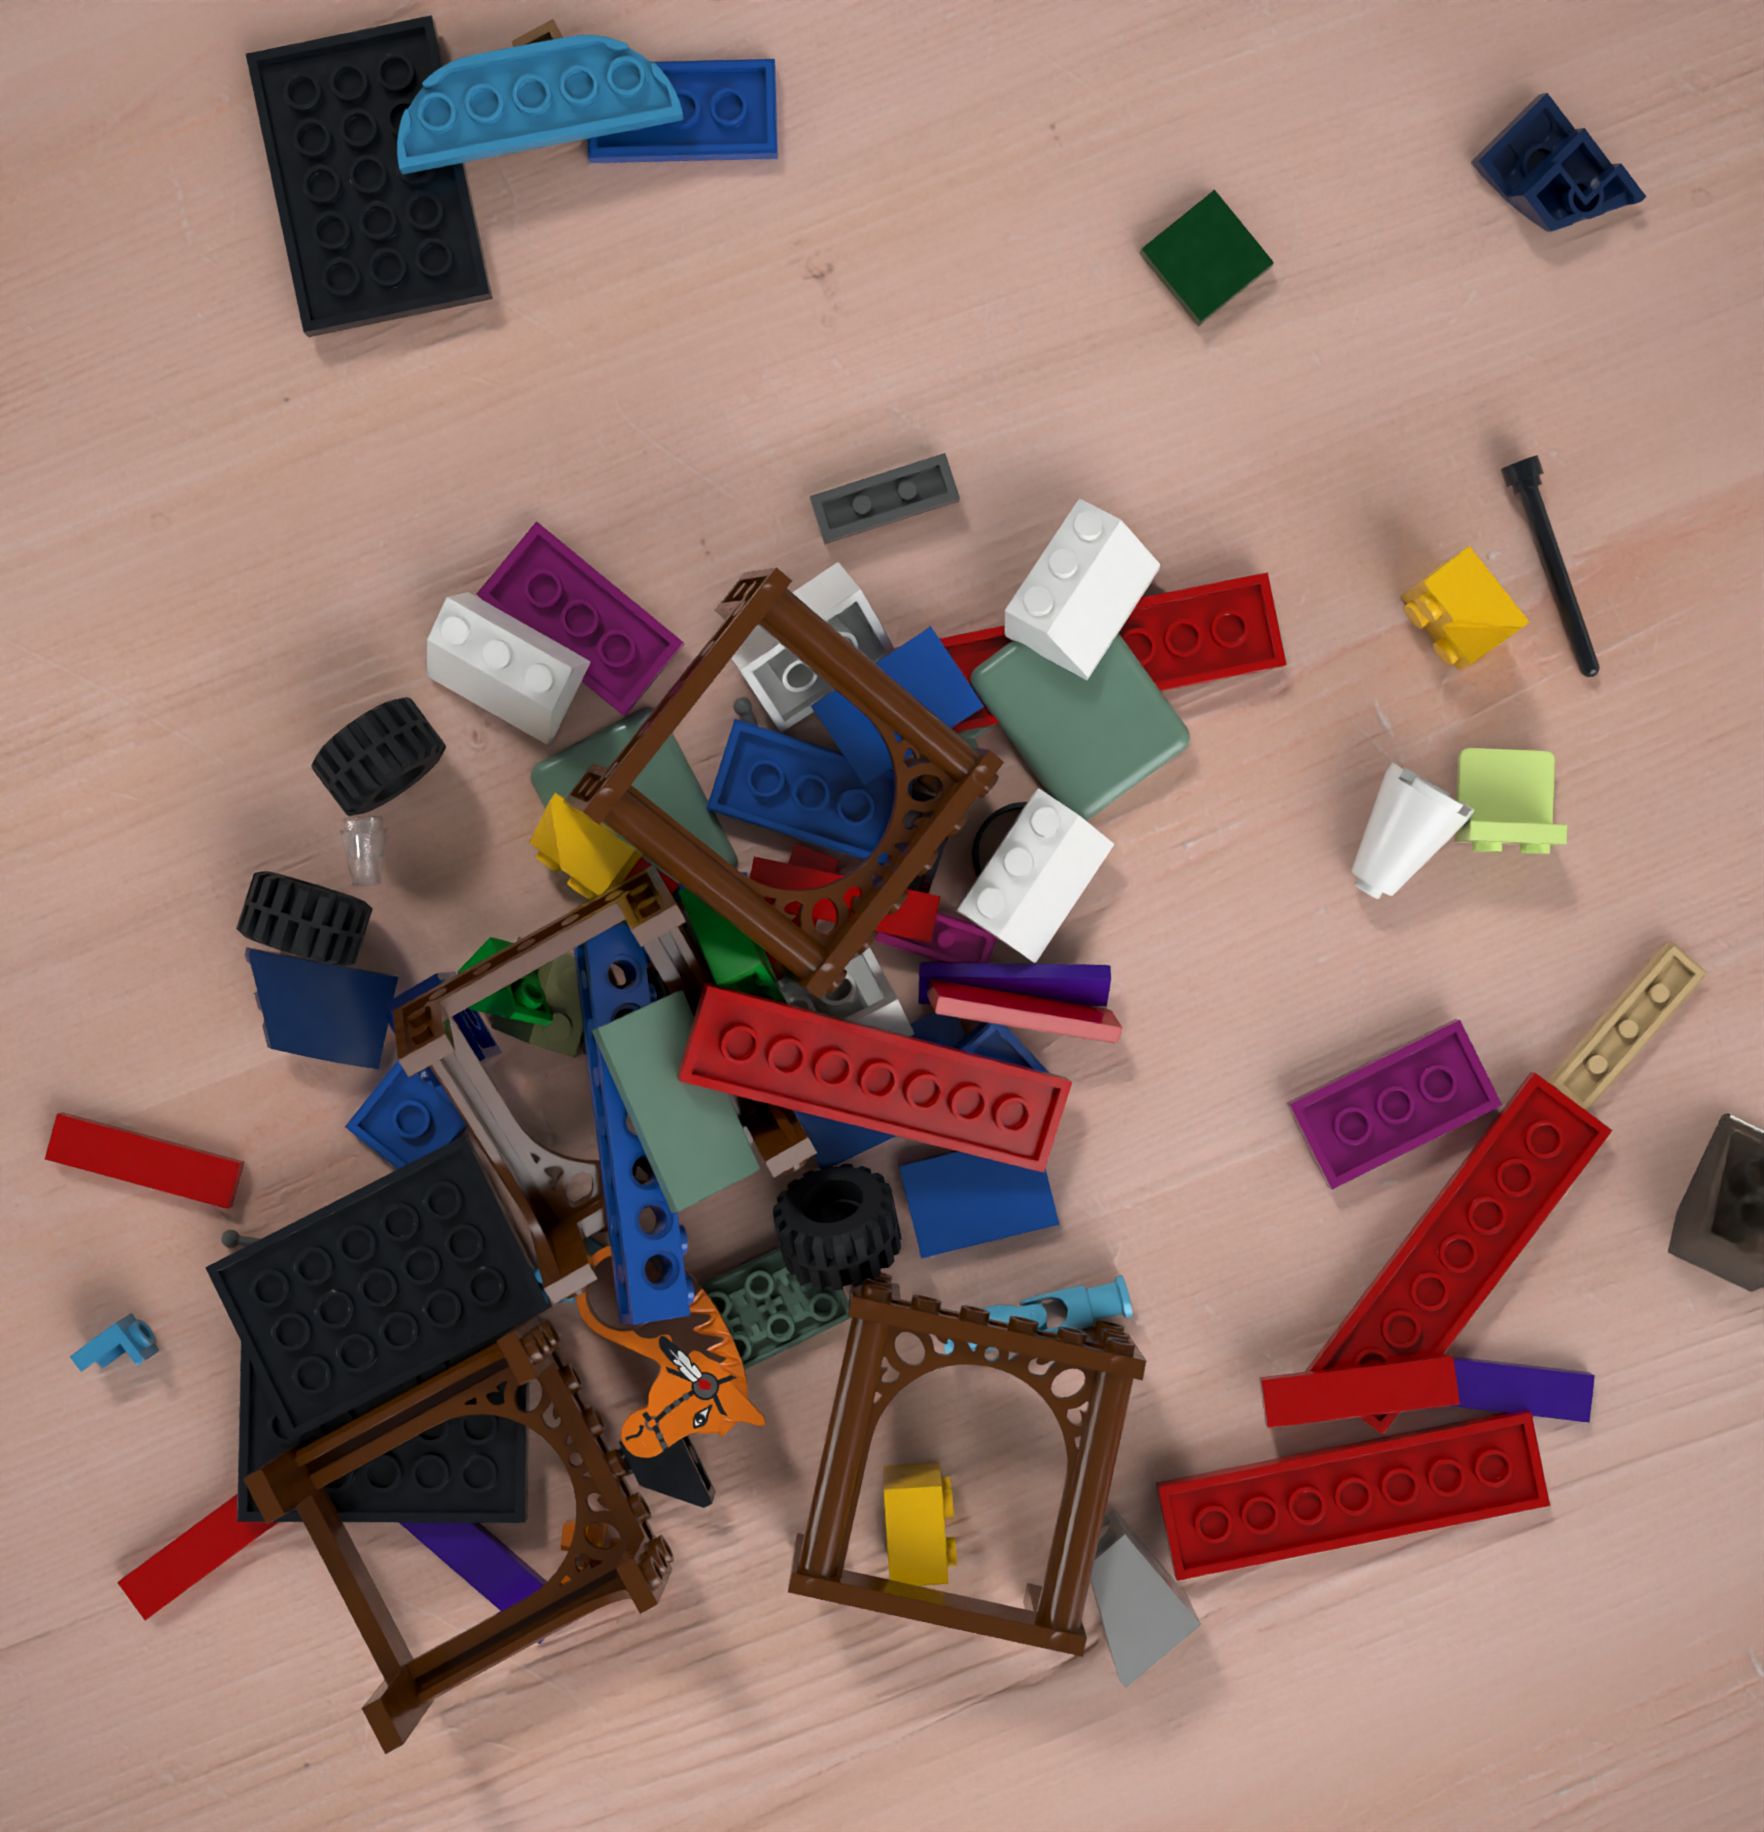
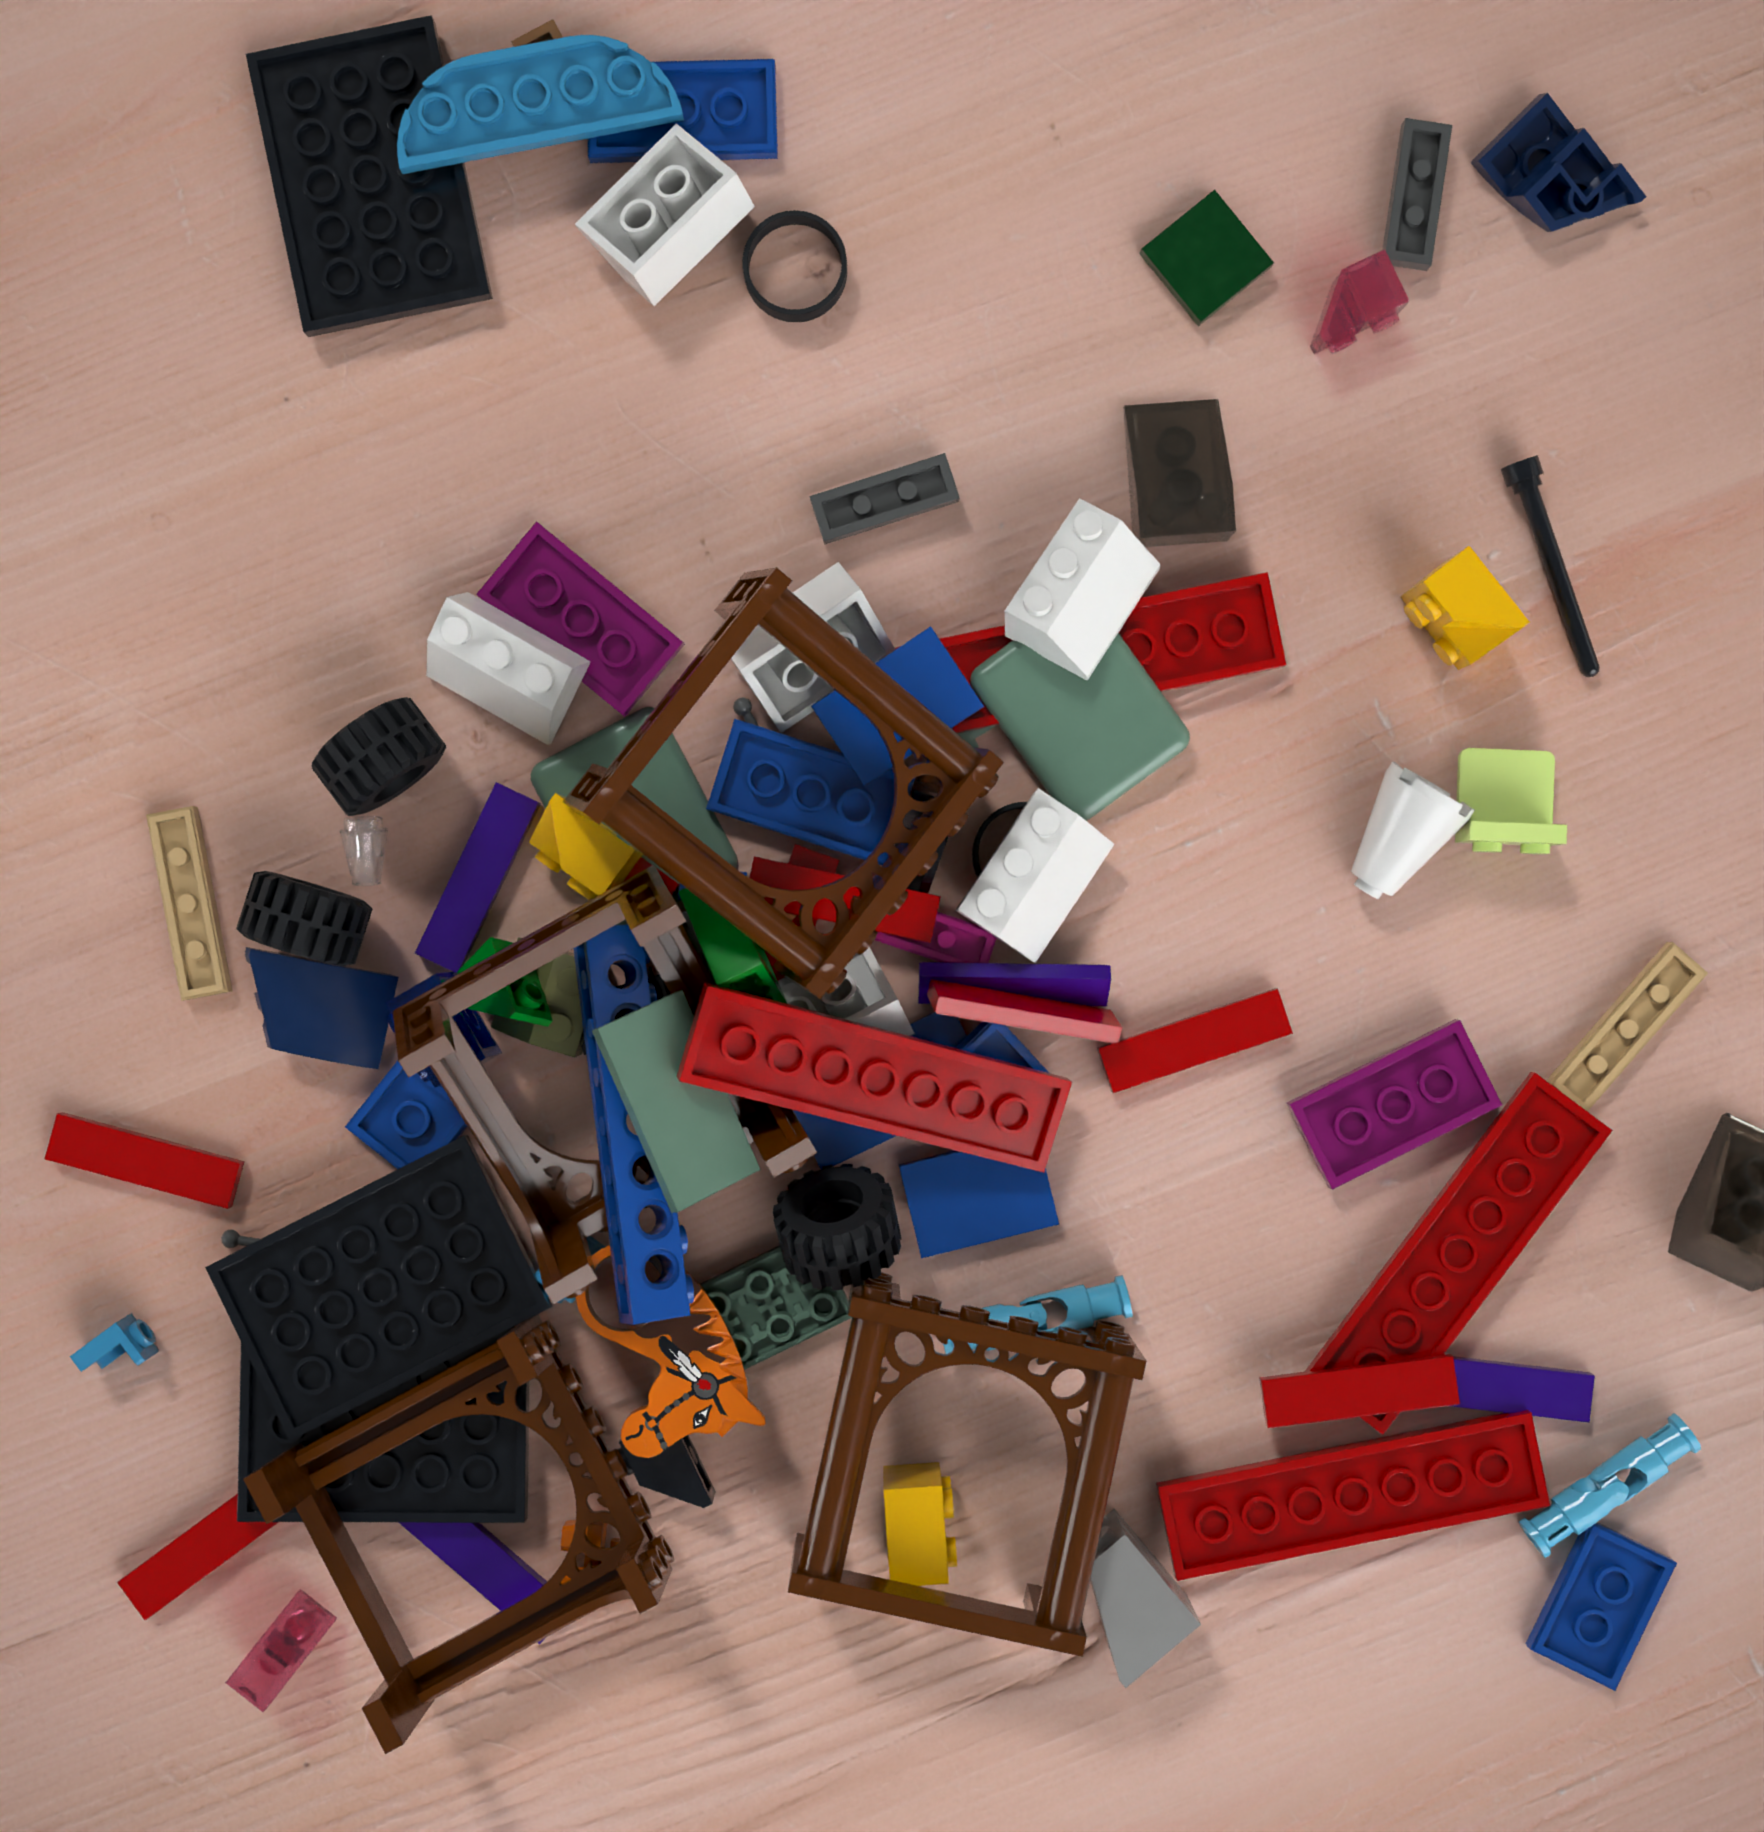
none -> tan tile [146,806,233,1001]
none -> clear pink slope [225,1589,337,1713]
none -> dark purple tile [415,782,541,973]
none -> white slope [575,123,755,306]
none -> black tyre [742,210,847,322]
none -> red tile [1097,988,1293,1093]
none -> clear smoke slope [1123,399,1236,547]
none -> clear pink slope [1310,249,1409,354]
none -> dark grey plate [1380,118,1452,271]
none -> medium azure piece [1519,1413,1701,1558]
none -> blue tile [1525,1522,1677,1691]

